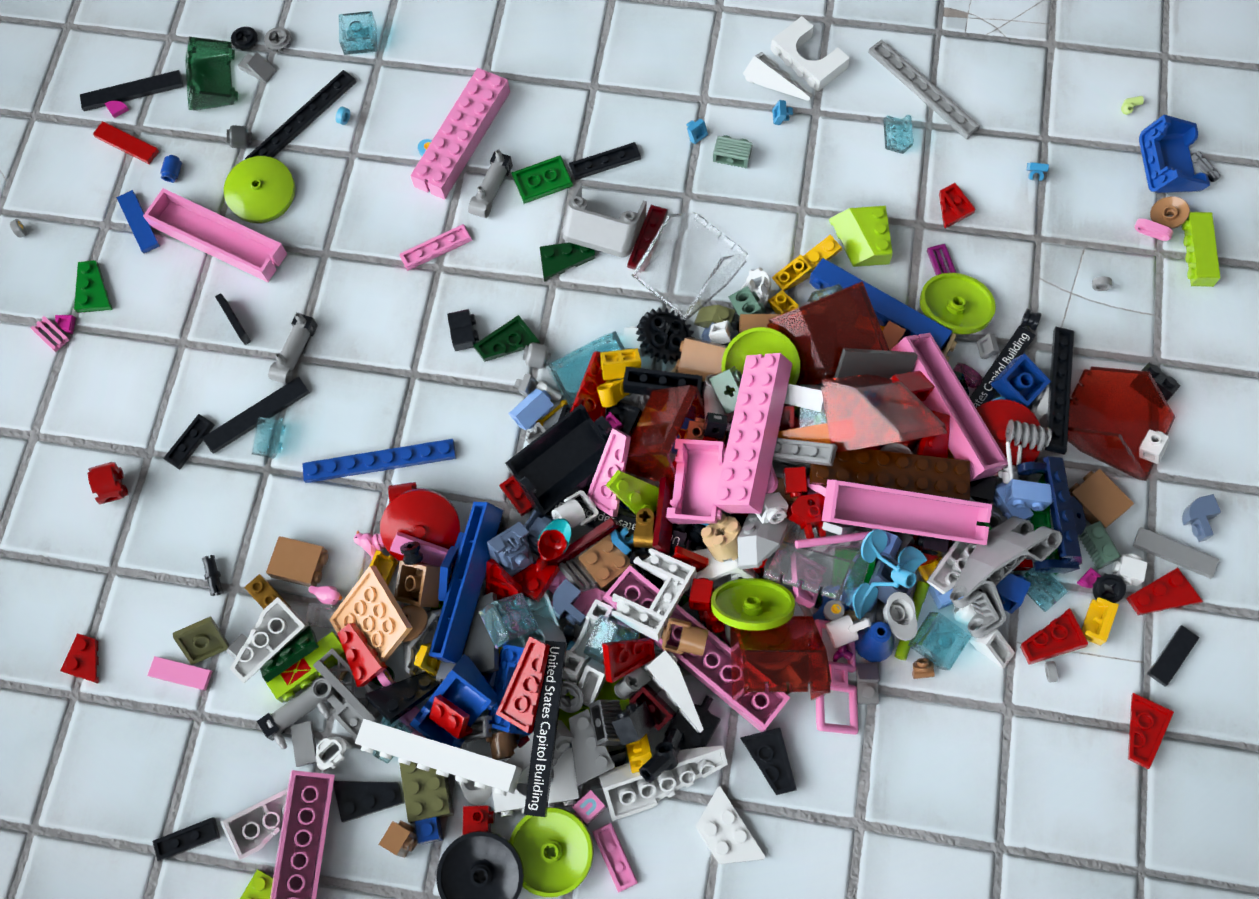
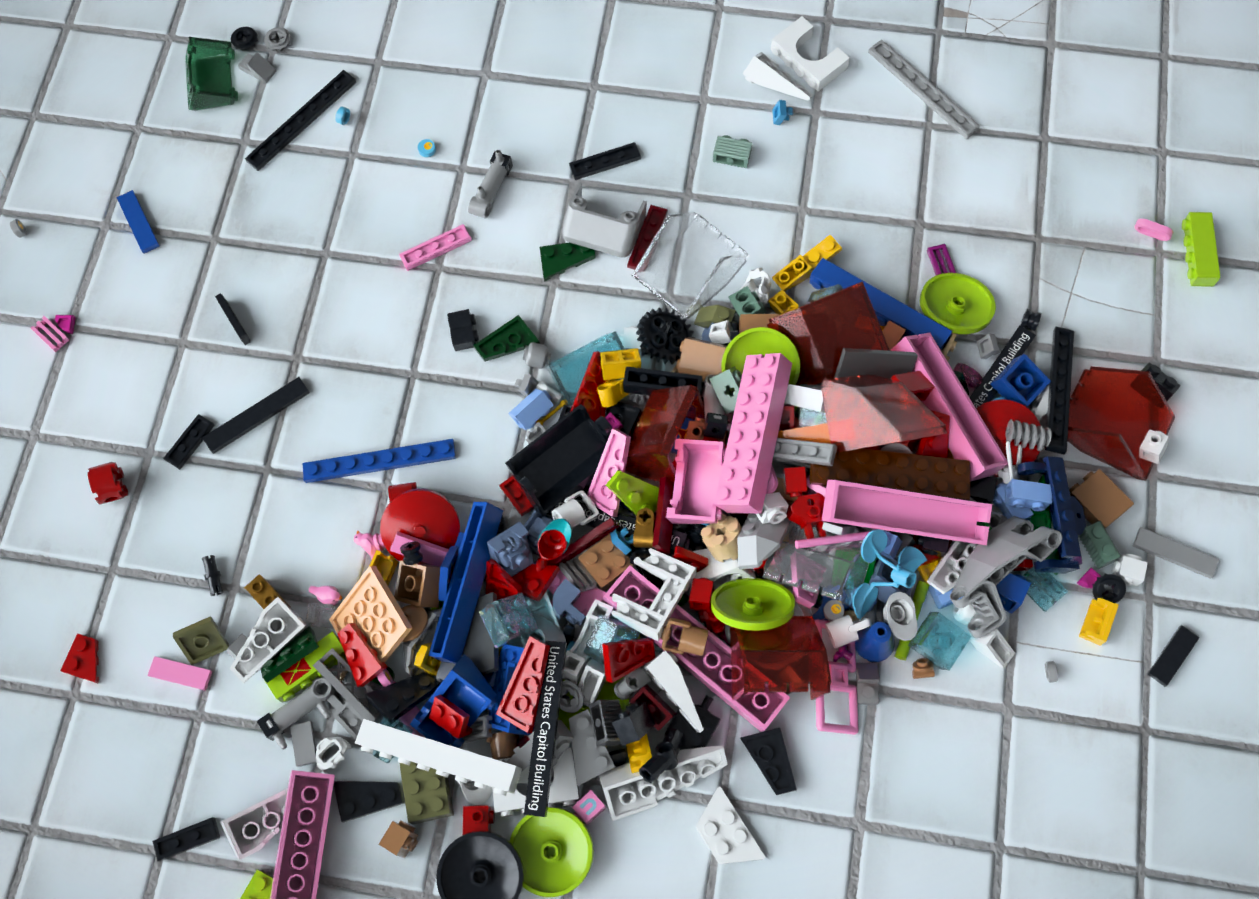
green wing [74,260,113,313] -> none
black tile [80,70,184,111] -> none
red tile [93,121,159,165] -> none
dark pink tile [104,101,129,118] -> none
bright pink piece [143,188,287,282] -> none
blue brick [160,155,182,183] -> none
lime dish [224,156,295,223] -> none
dark grey head [227,125,252,149] -> none
clear light blue bracket [251,417,286,459] -> none
medium nougat brick [266,536,328,587] -> none
light grey piece [268,312,318,384] -> none
clear light blue brick [339,11,377,55] -> none
bright pink piece [410,68,510,200] -> none
blue brick [415,817,443,845] -> none
green tile [511,155,573,204] -> none
bright pink tile [592,823,638,893] -> none
dark azure tile [686,119,708,144] -> none
lime wedge [829,206,893,267] -> none
clear light blue bracket [883,115,914,154] -> none
red wing [939,183,976,229] -> none
red wing [1020,608,1088,665] -> none
dark azure tile [1026,163,1049,181] -> none
light grey tile [1092,276,1112,291] -> none
yellowish green arm [1121,96,1144,115] -> none
red wing [1126,567,1203,615] -> none
red wing [1128,693,1174,769] -> none
blue windscreen [1139,114,1210,193] -> none
medium nougat dish [1150,196,1190,229] -> none
sand blue brick [1182,494,1221,542] -> none
axle [1191,151,1220,182] -> none

